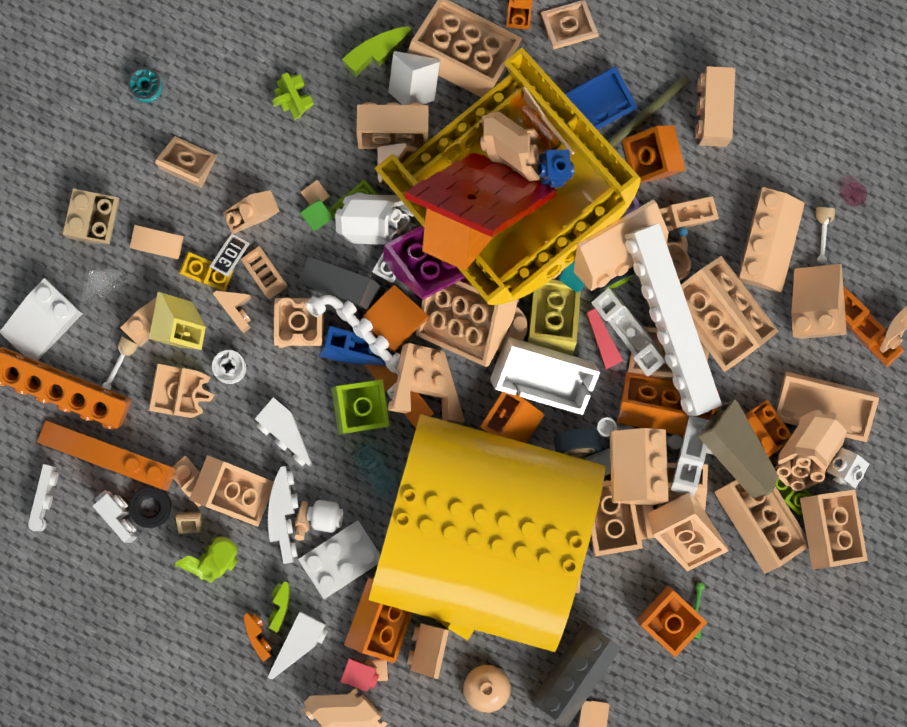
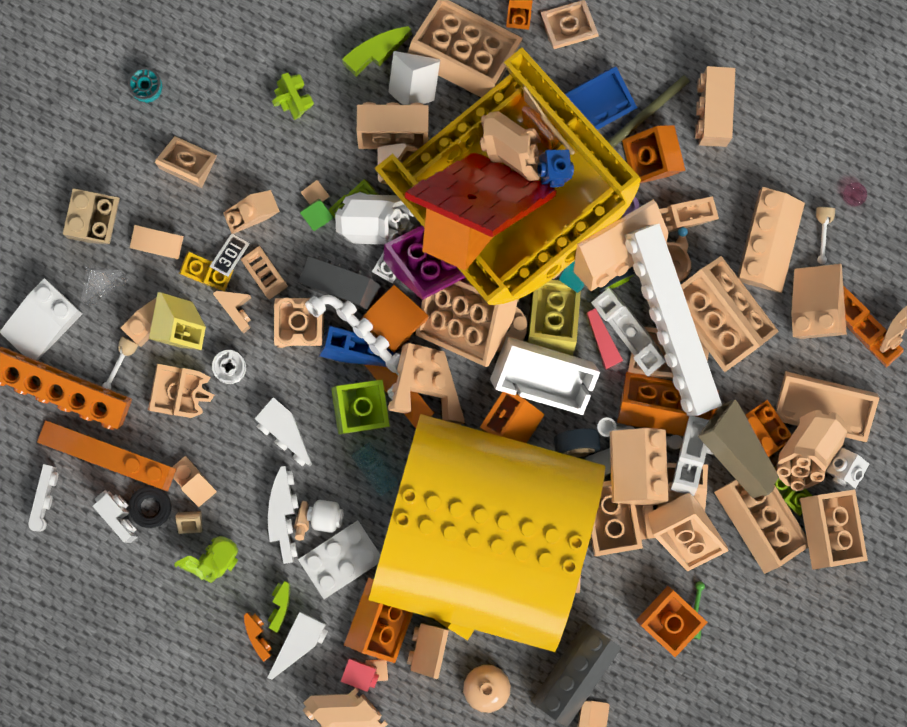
light nougat slope [189,455,274,527] -> none

